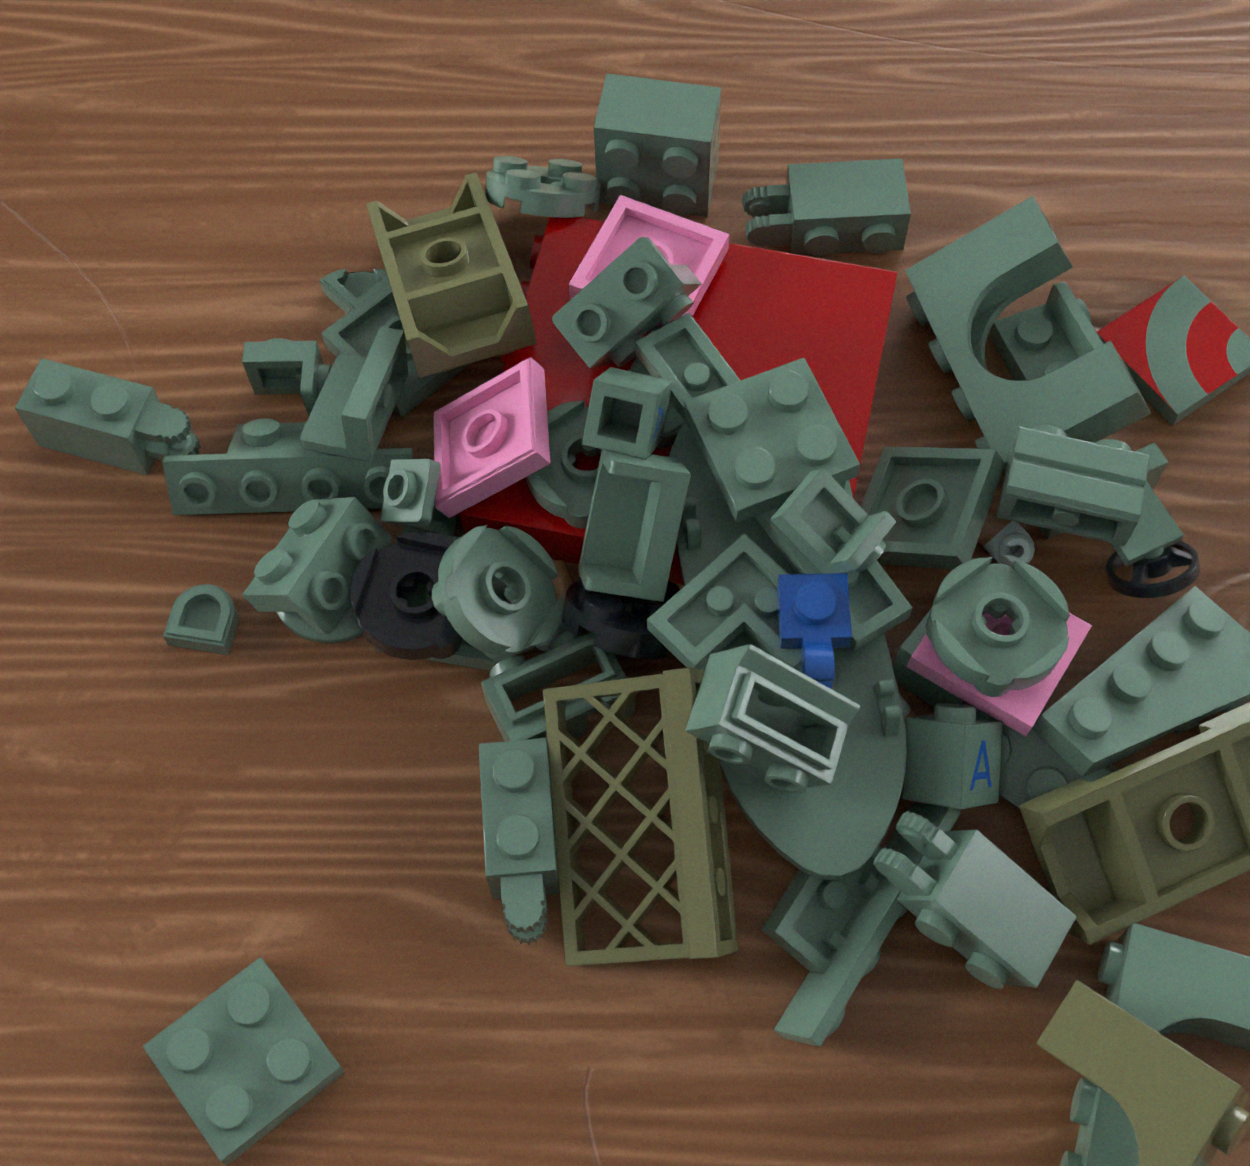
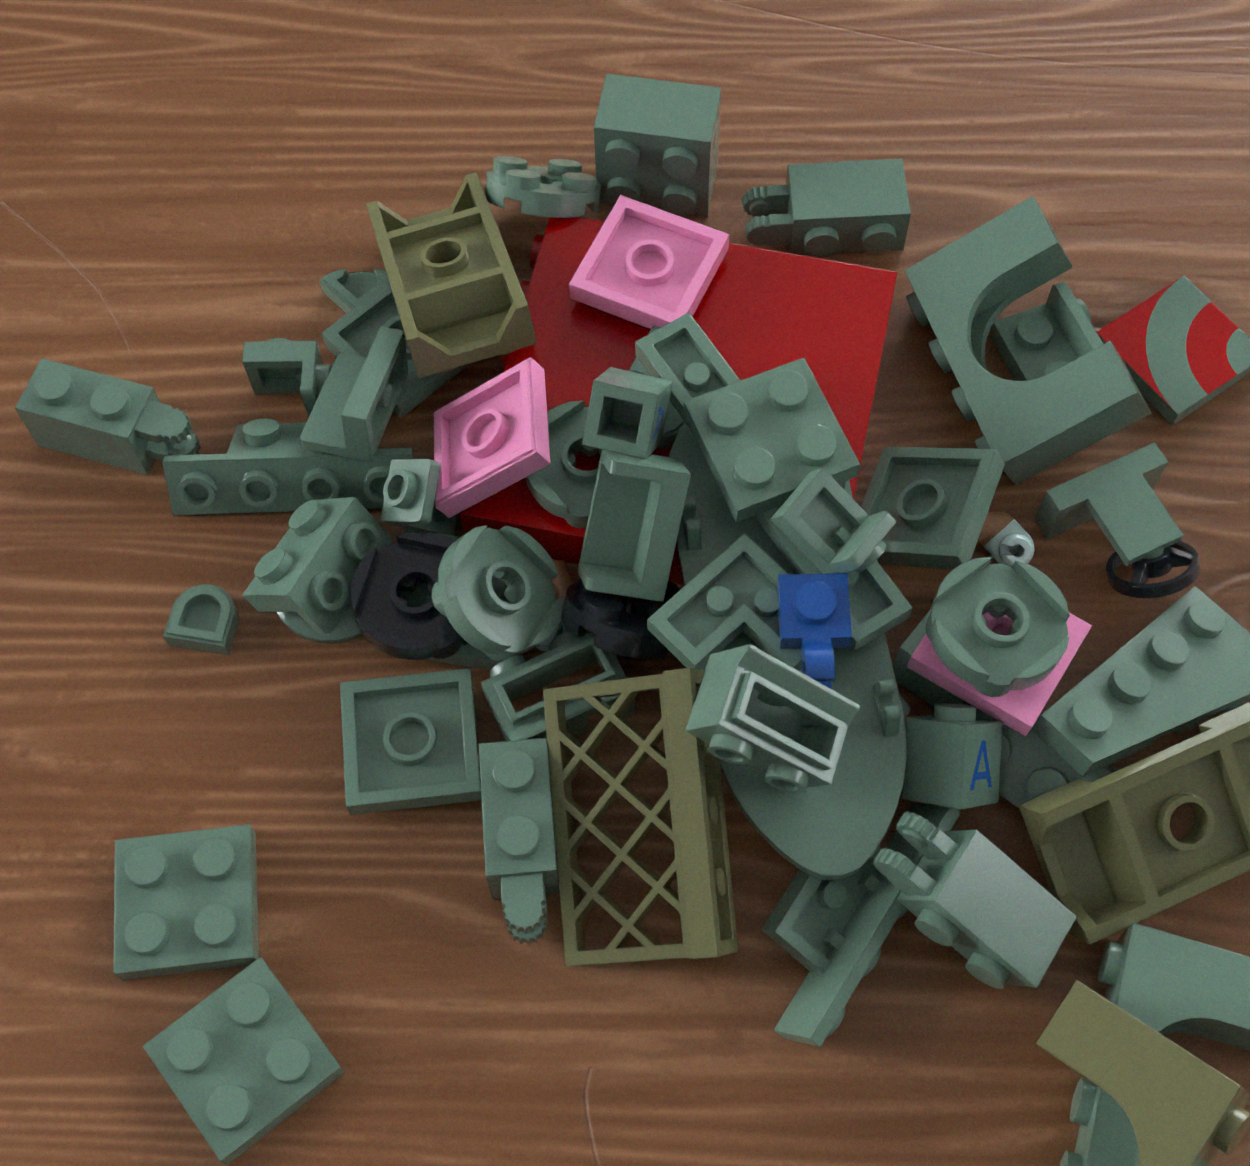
sand green bracket [552,237,702,368] -> none
sand green brick [996,425,1150,546] -> none
none -> sand green plate [113,824,259,980]
none -> sand green plate [340,668,482,815]

